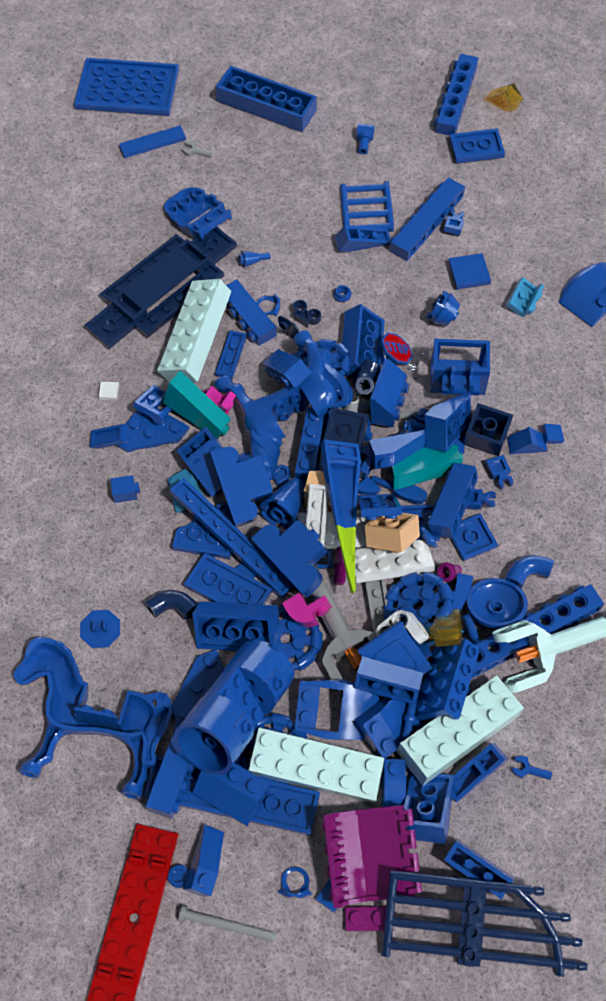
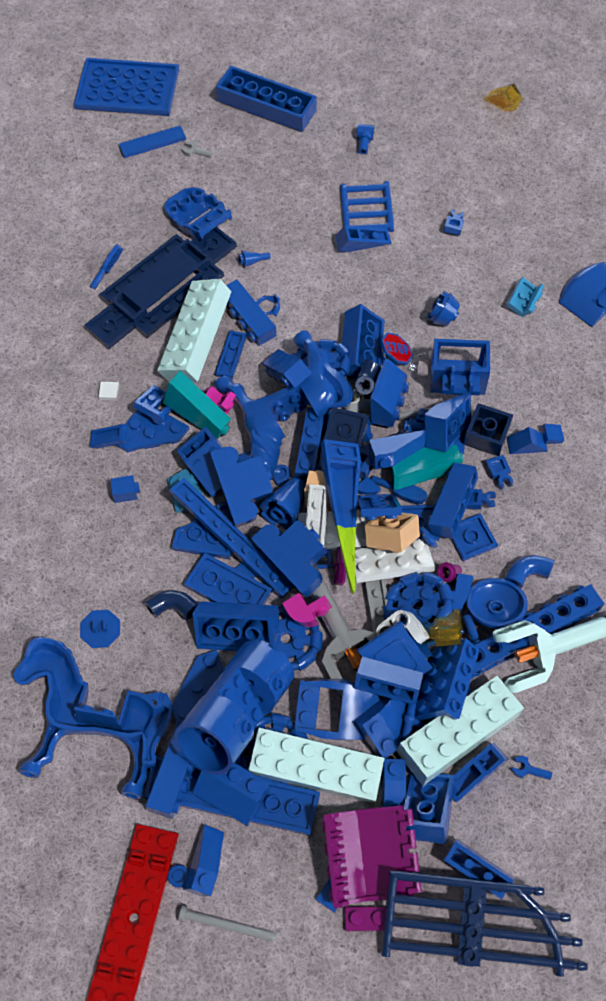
dark blue piece [278,300,321,339] -> none
blue piece [278,867,312,898] -> none
blue plate [334,285,351,302] -> none
blue brick [390,177,465,261] -> none
blue brick [434,53,479,136] -> none
blue tile [448,253,491,289] -> none
blue plate [449,128,505,163] -> none
none -> blue piece [89,244,123,290]

